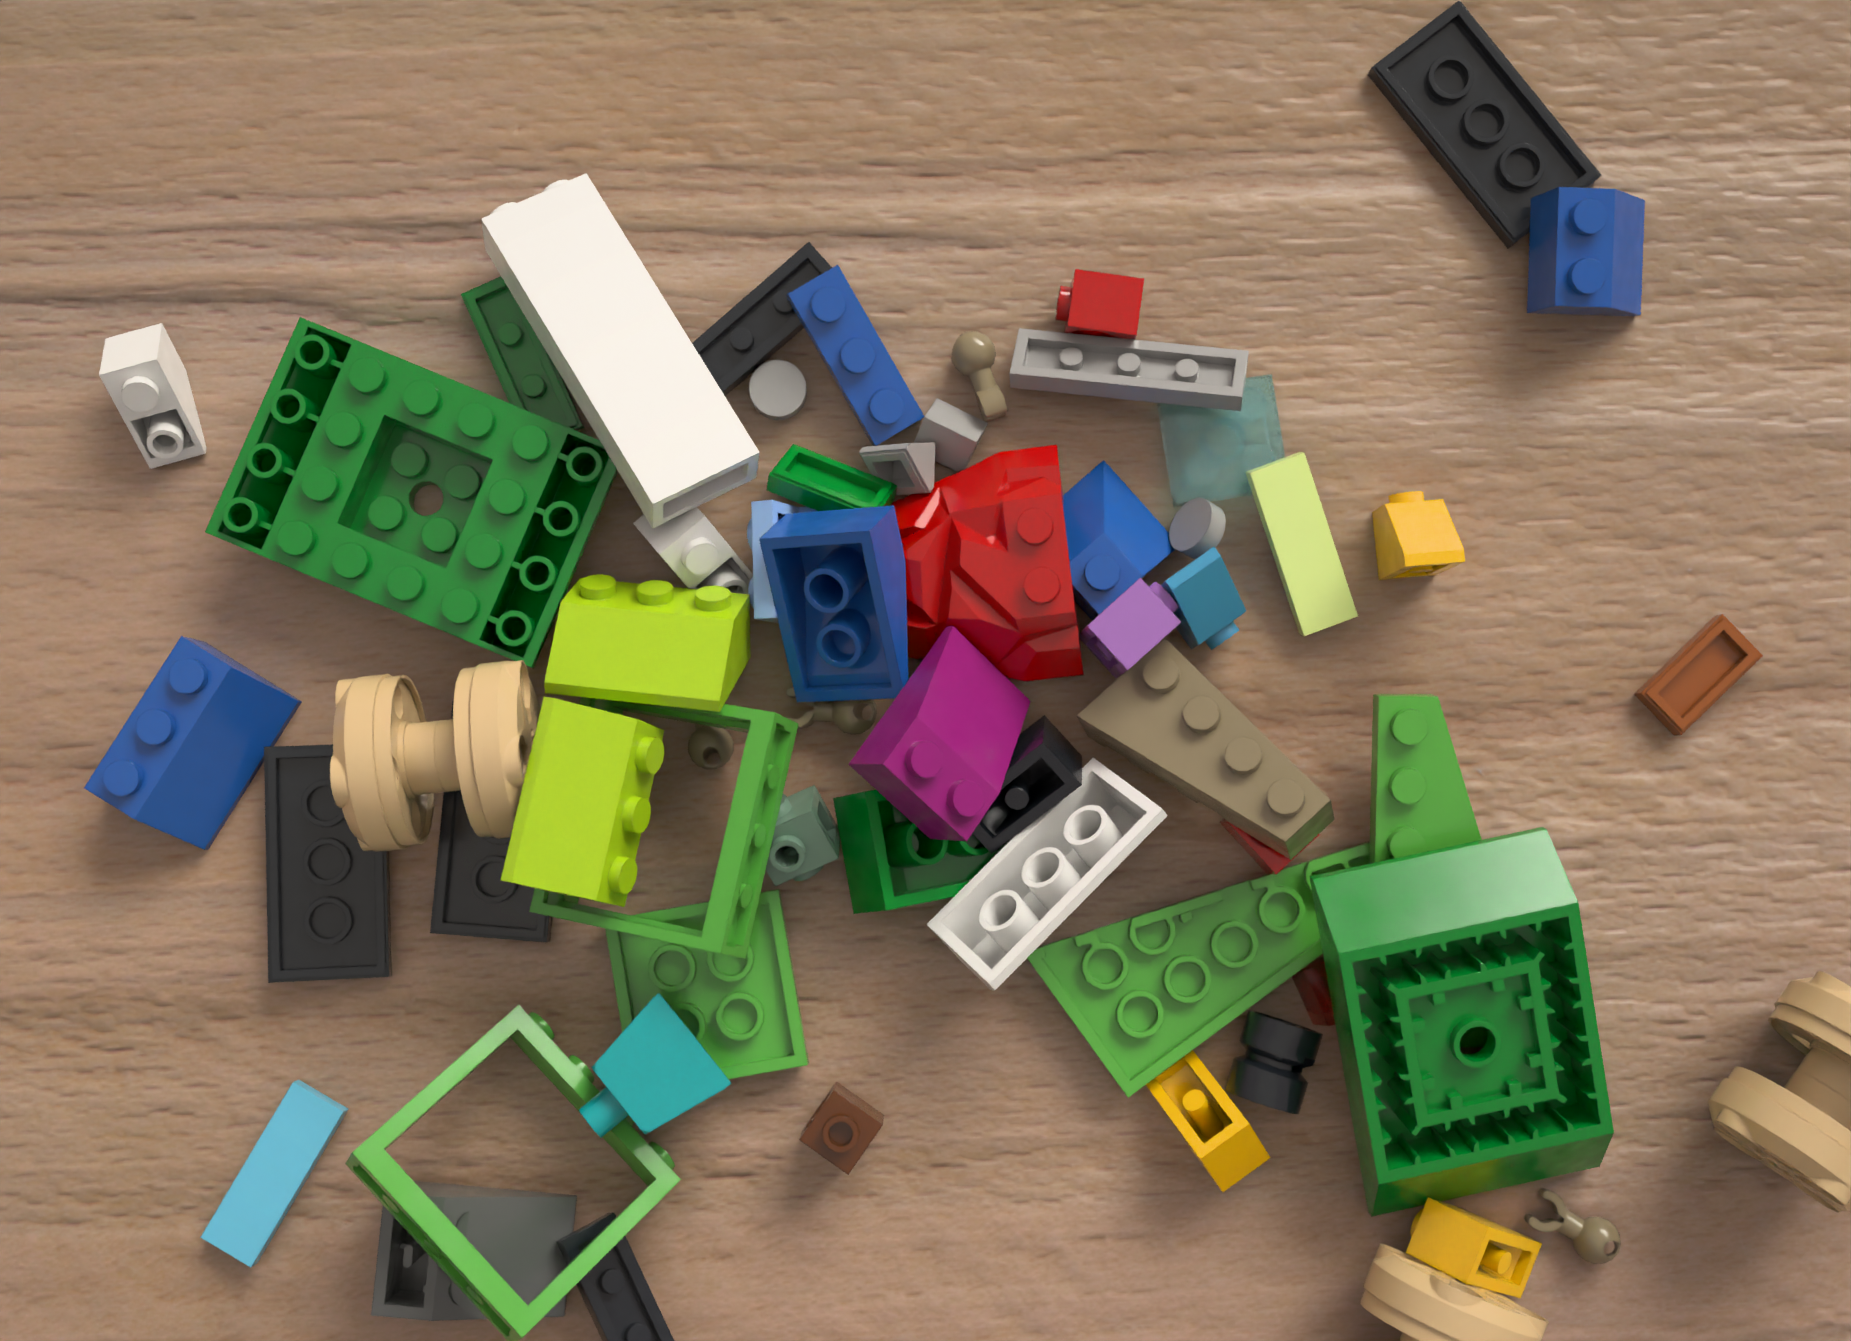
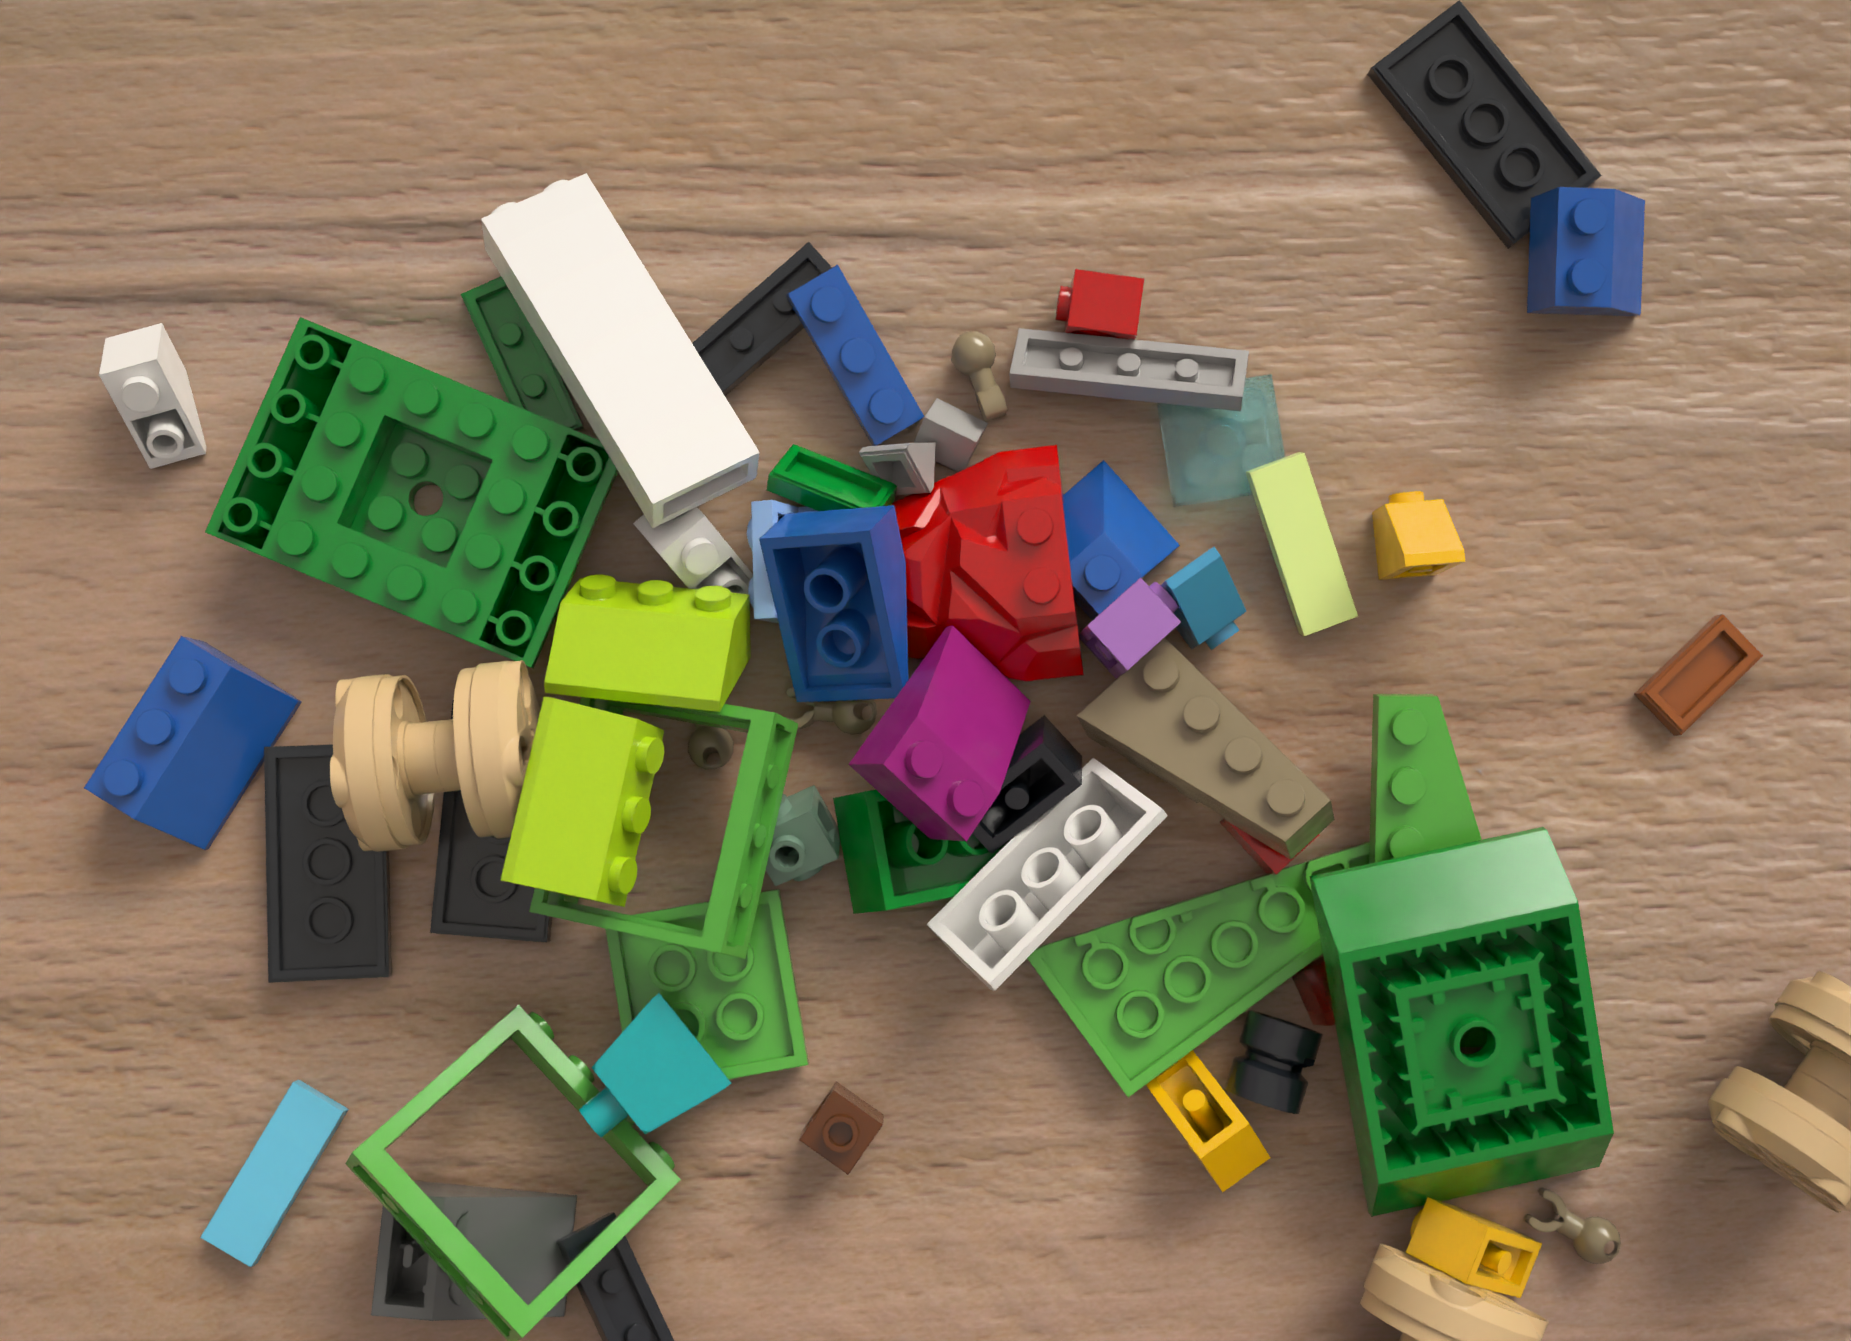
light grey tile [749,360,807,420] -> none
light grey tile [1169,498,1226,559] -> none

